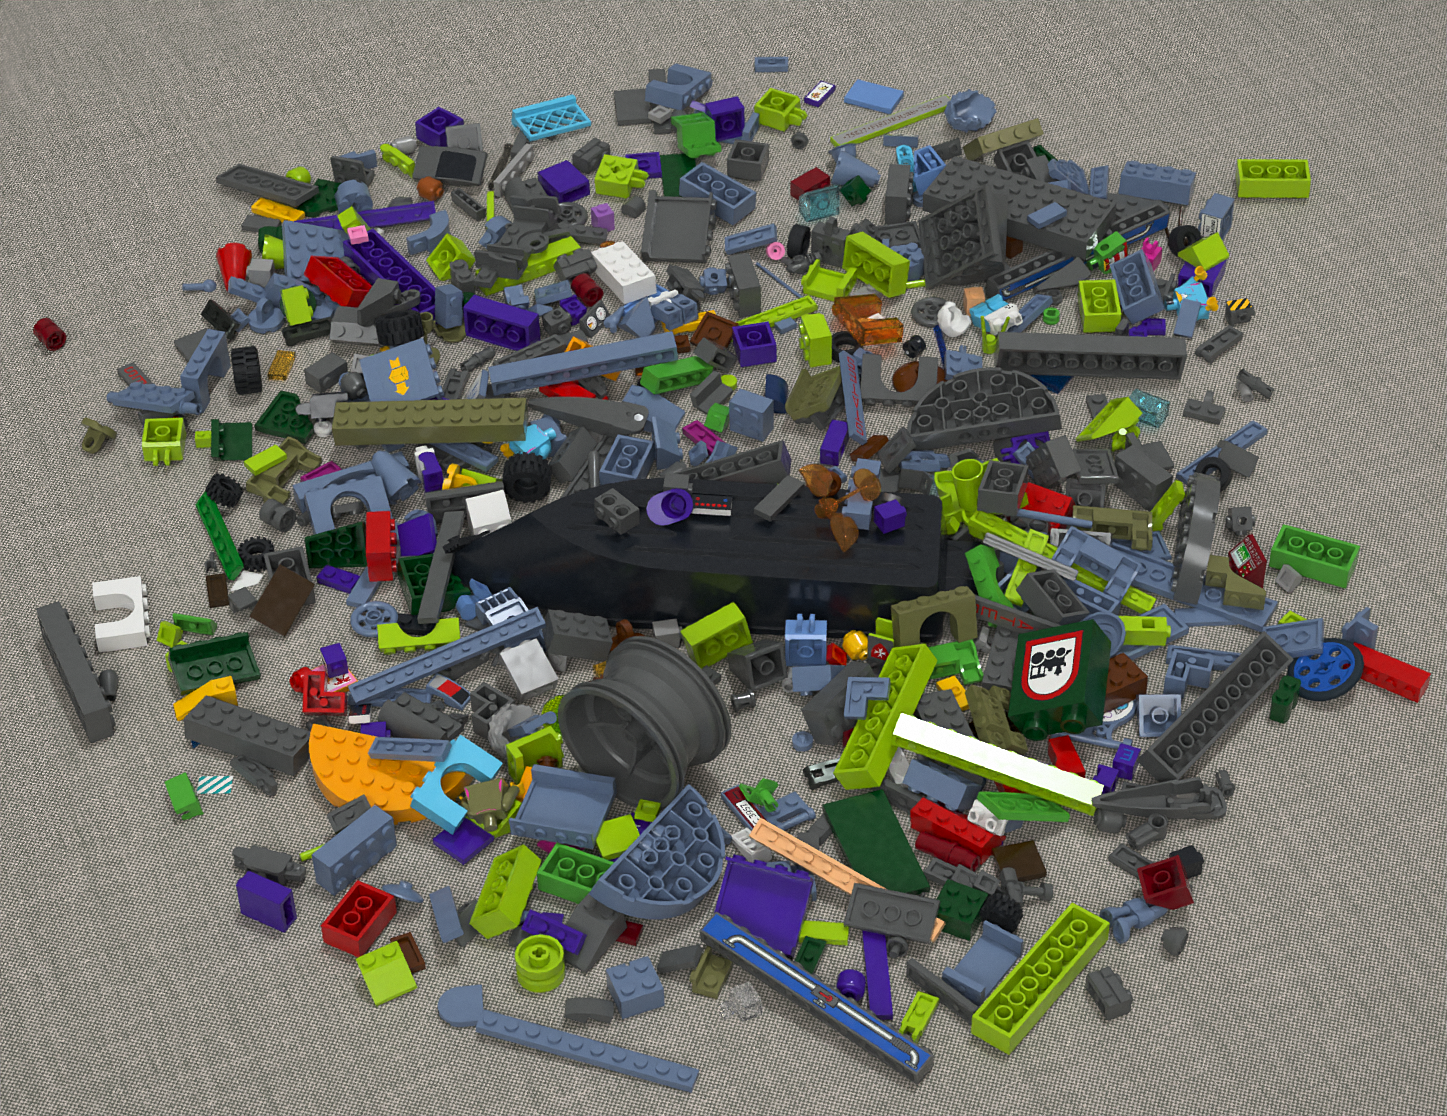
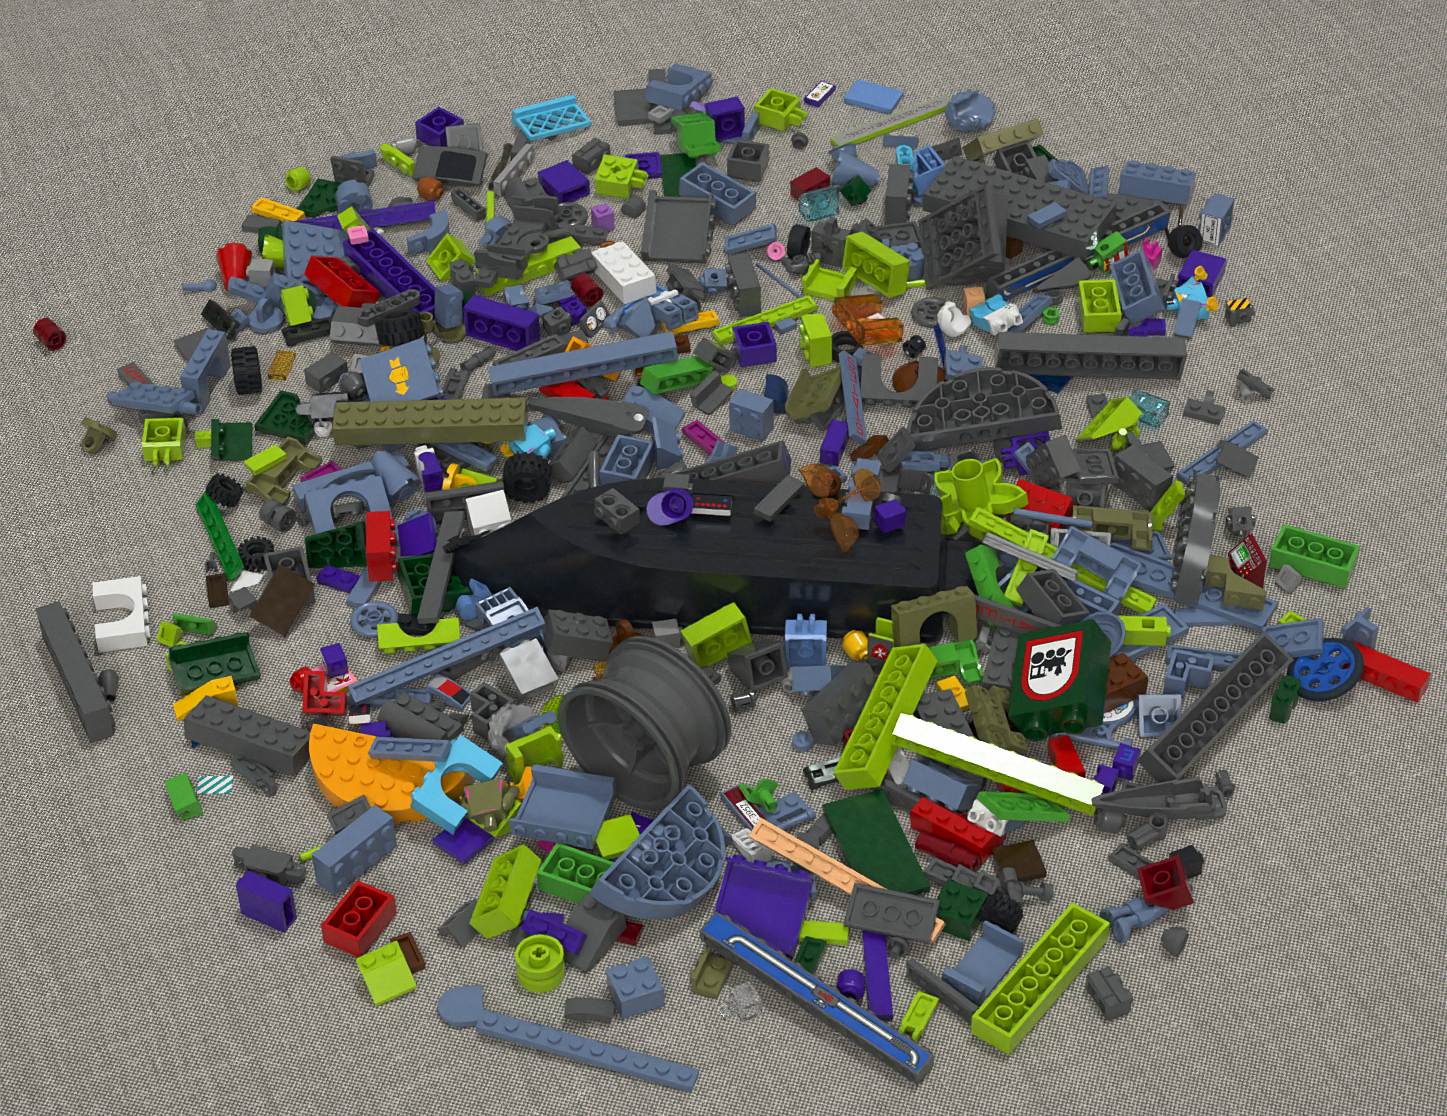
dark grey plate [216,164,319,207] -> none
dark grey slope [357,278,401,325] -> none
sand blue dish [382,880,424,903] -> none
sand blue tile [429,885,464,943] -> none
tile [466,370,489,399] -> none
reddish brown plate [536,756,558,768] -> none
lime plate [635,799,661,822] -> none
dark grey tile [657,944,703,973] -> none
sand blue tile [688,440,708,466] -> none
reddish brown tile [689,311,739,349] -> none
bright green brick [704,403,729,433] -> none
sand blue tile [755,57,788,72] -> none
red plate [826,643,847,665] -> none
sand blue plate [844,677,891,720] -> none
dark grey brick [977,460,1029,516] -> none
lime plant [980,315,1010,354] -> none
lime slope [1178,232,1229,271] -> none
dark grey plate [1195,325,1243,364] -> none
black tyre [1195,457,1232,492] -> none
lime brick [1235,159,1311,198] -> none

